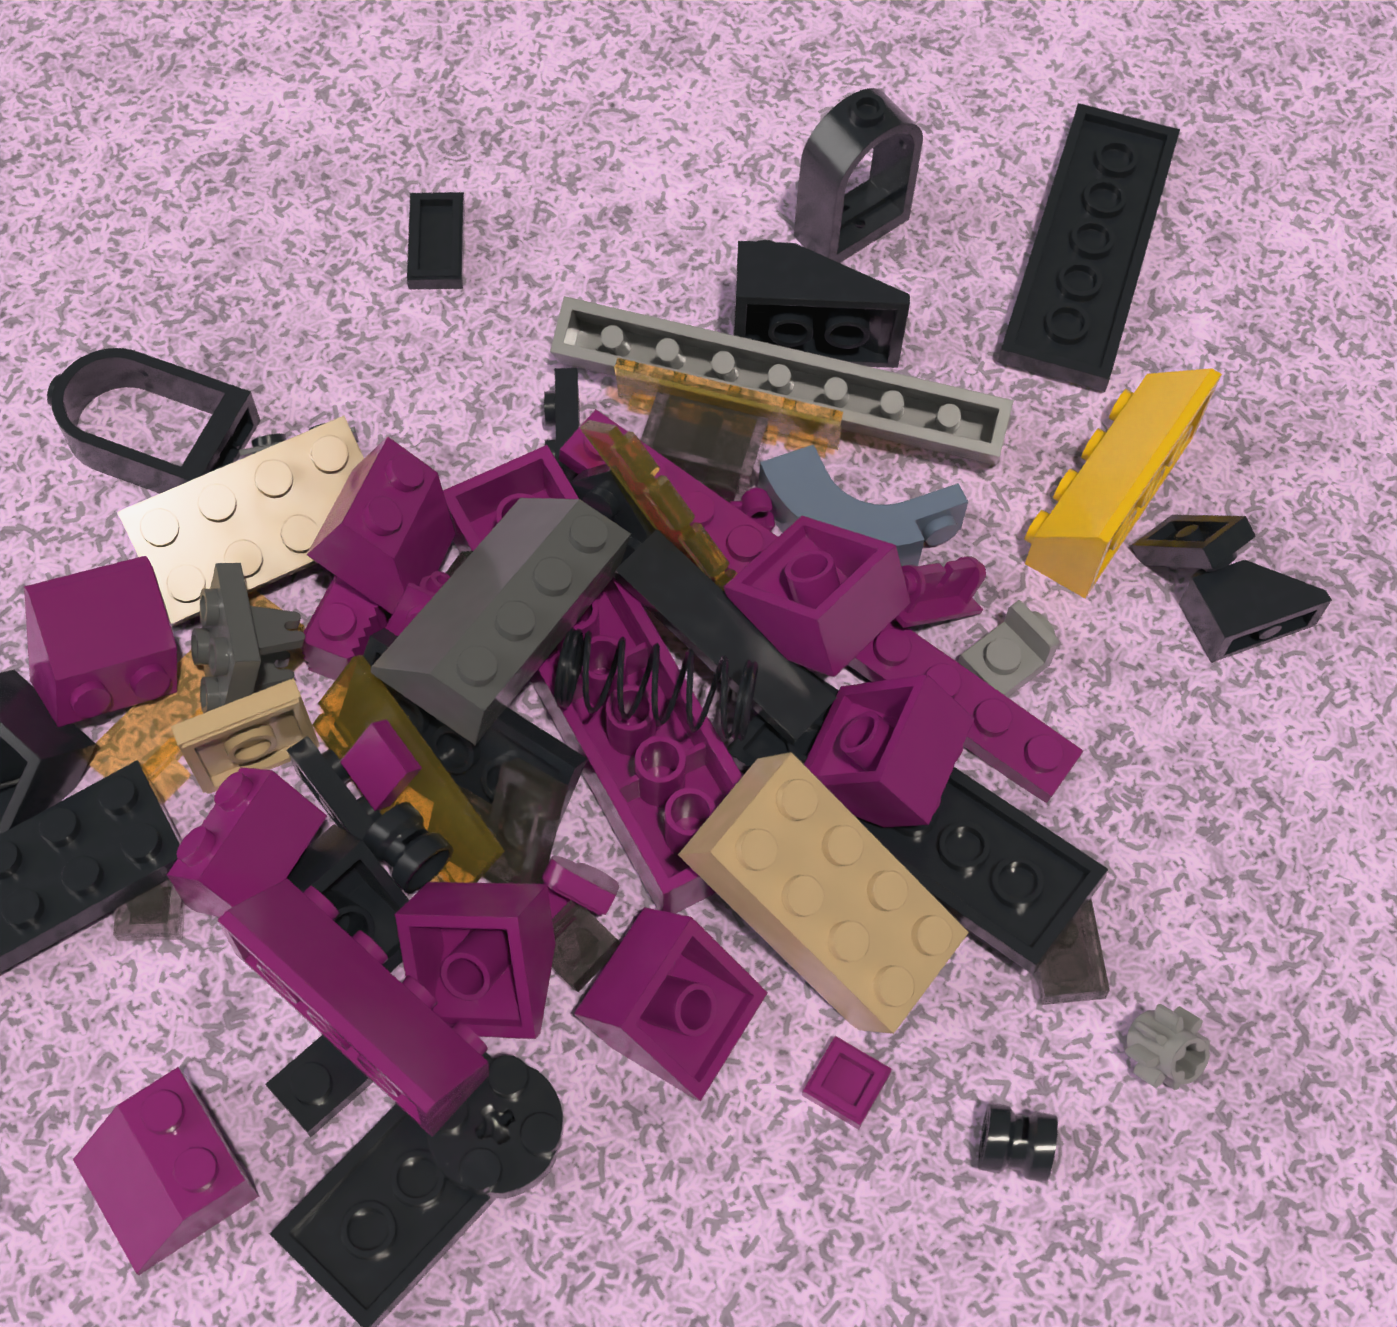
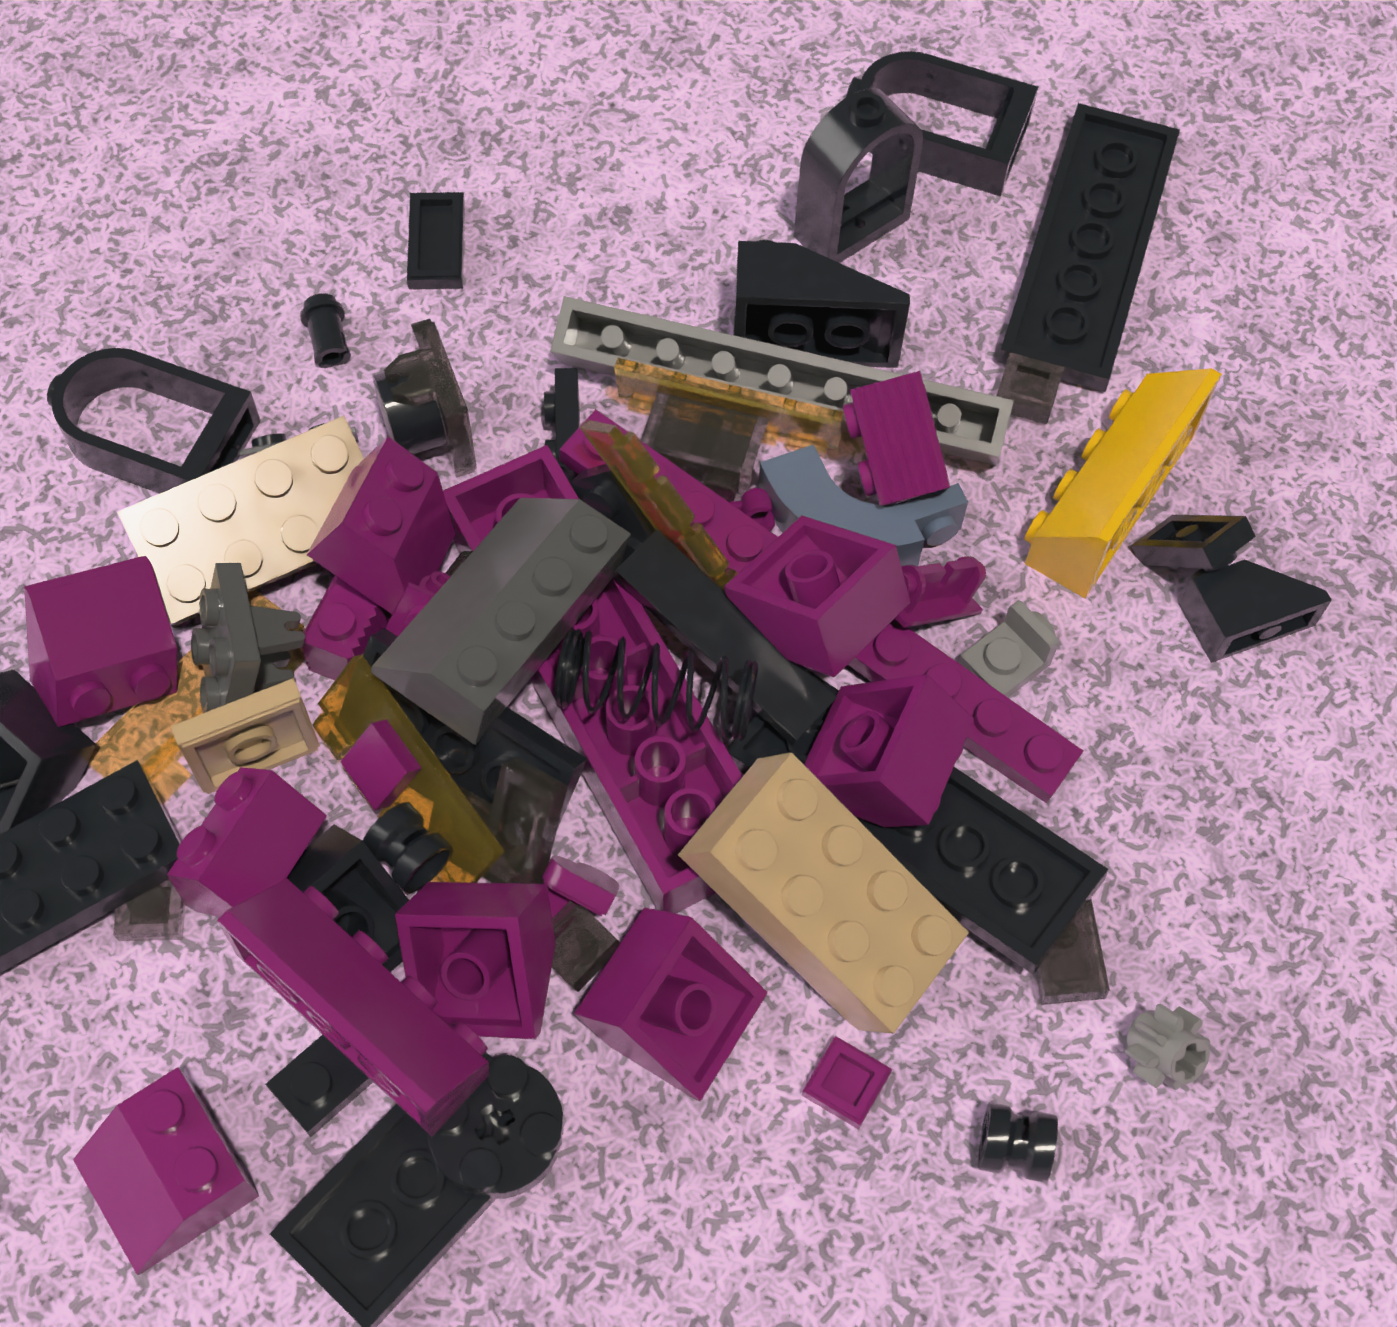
black plate [287,736,382,840] -> none
none -> black pin [300,293,351,368]
none -> clear smoke piece [372,318,477,478]
none -> magenta brick [843,371,950,506]
none -> black window [846,51,1039,197]
none -> clear smoke plate [996,352,1064,425]

